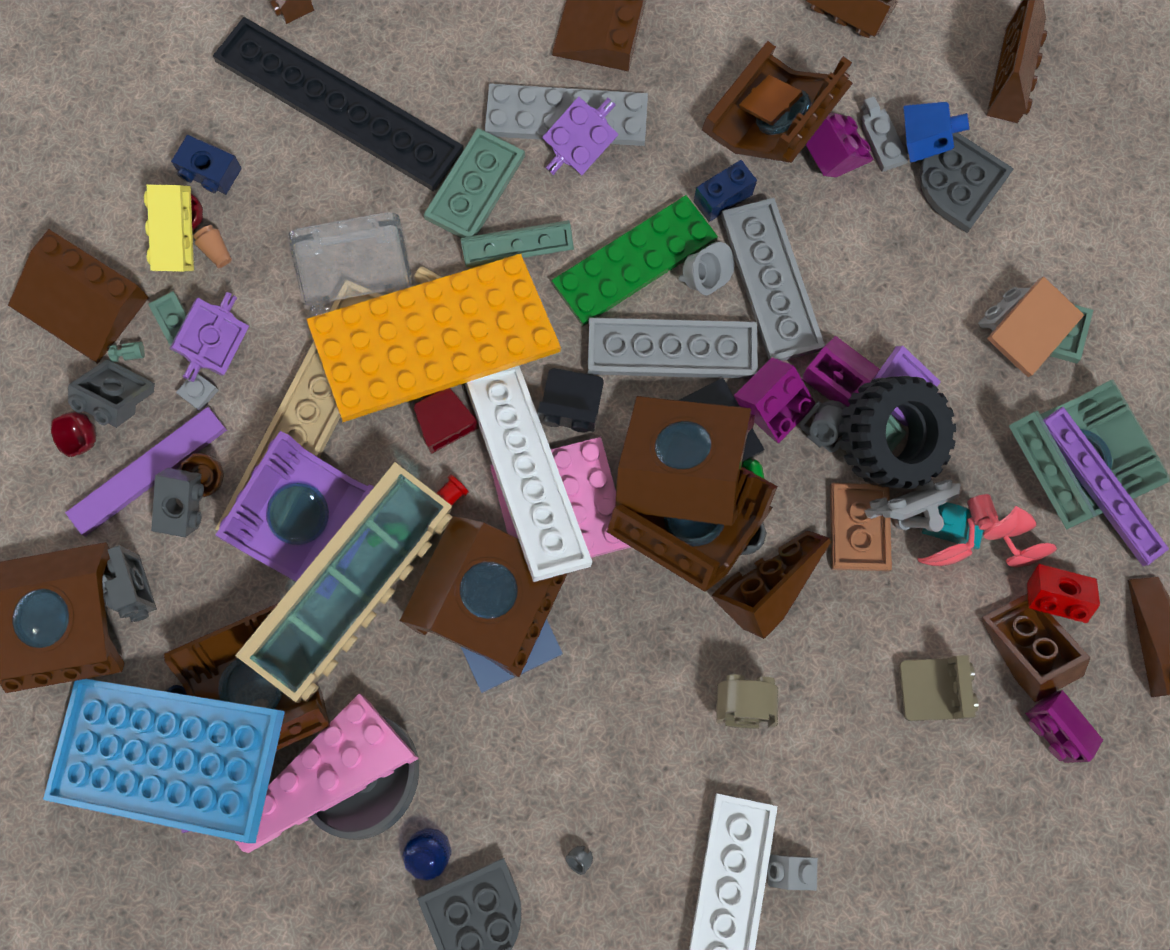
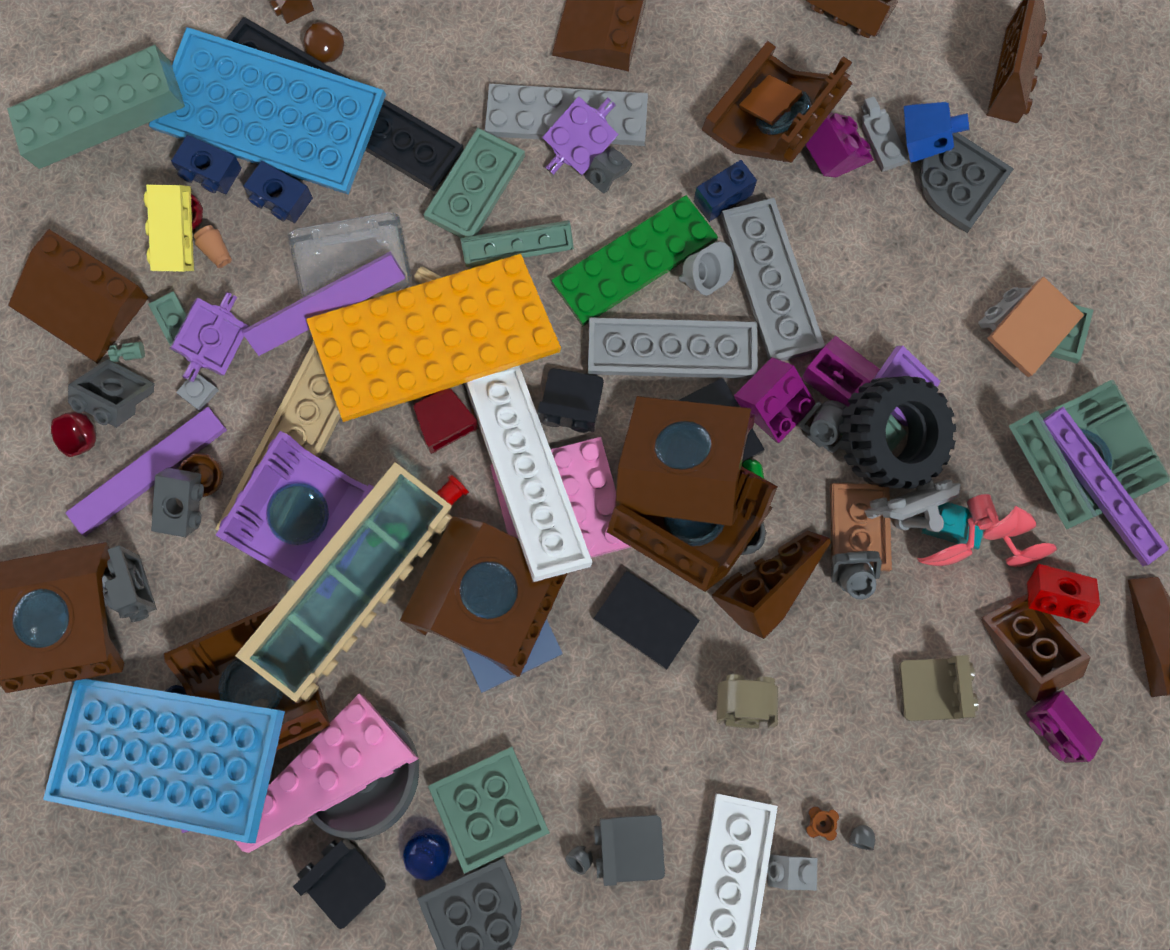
none -> sand green brick [7,45,185,169]
none -> dark azure plate [149,27,386,195]
none -> dark blue brick [243,161,313,224]
none -> medium lavender tile [243,251,405,356]
none -> black bracket [293,839,386,929]
none -> reddish brown hair [303,22,345,63]
none -> sand green plate [428,747,550,874]
none -> dark grey bracket [585,147,632,193]
none -> black tile [593,570,700,670]
none -> dark grey bracket [594,815,665,886]
none -> dark orange plate [806,806,839,841]
none -> dark grey piece [831,551,882,600]
none -> dark grey hinge [849,825,875,850]

